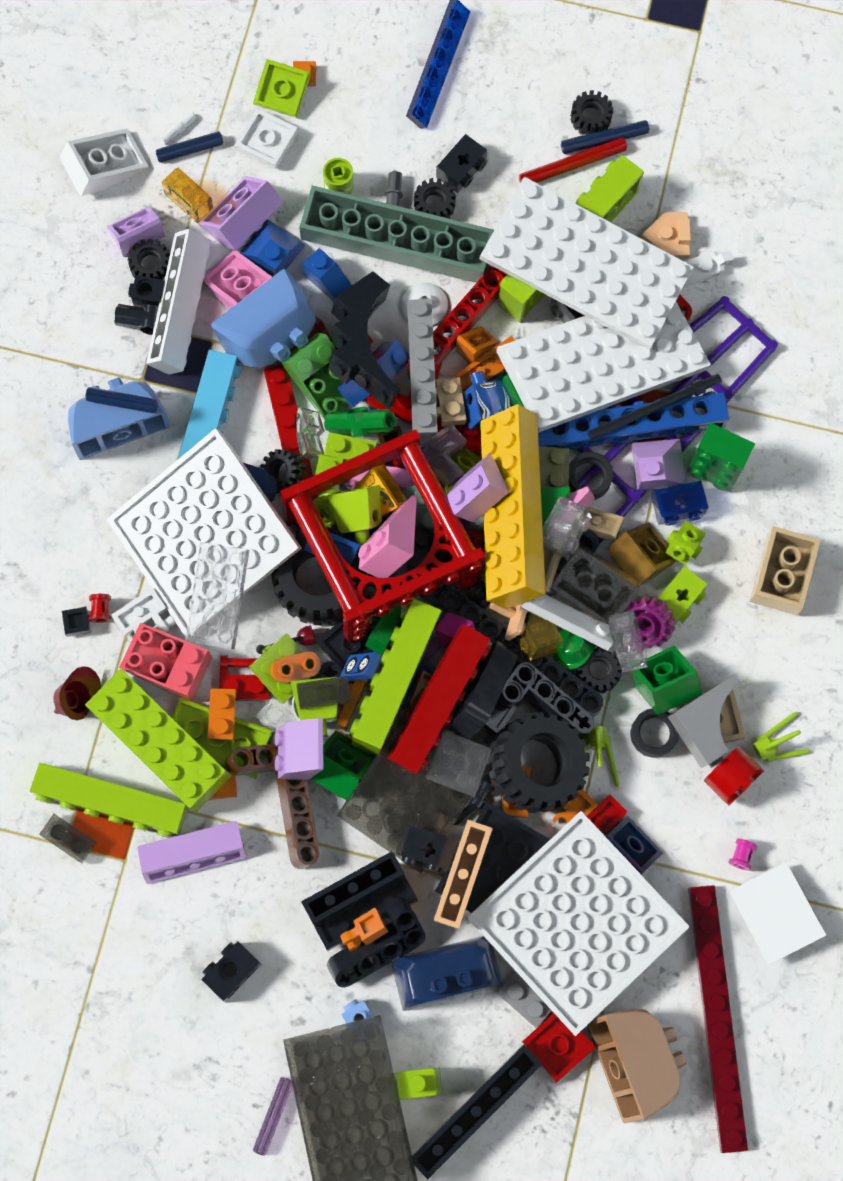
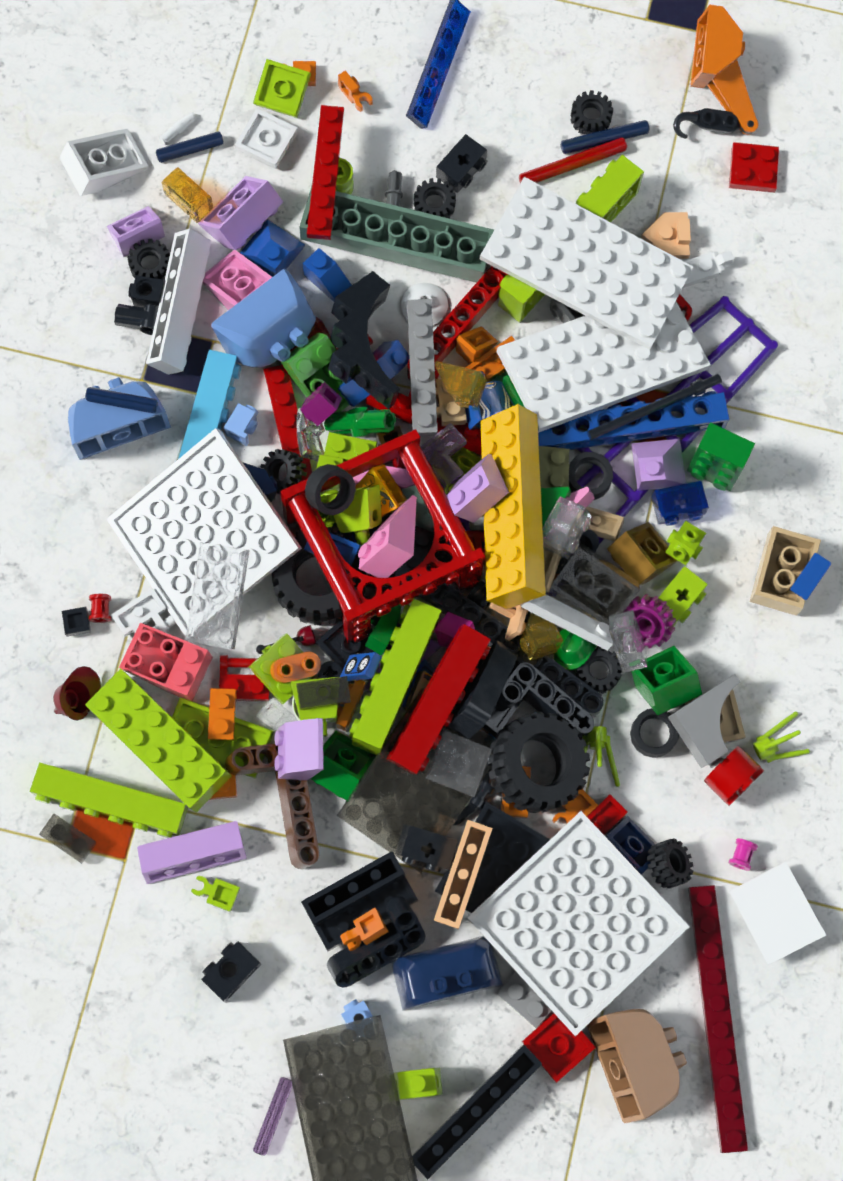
none -> lime plate [191,876,240,912]
none -> light blue brick [224,403,259,446]
none -> magenta brick [300,382,342,426]
none -> black tyre [305,464,356,515]
none -> red plate [307,105,344,240]
none -> orange plate [338,70,373,112]
none -> clear yellow slope [435,361,487,408]
none -> black tyre [647,838,694,889]
none -> orange slope [673,4,758,139]
none -> red plate [729,142,779,193]
none -> blue sticker [790,553,831,600]

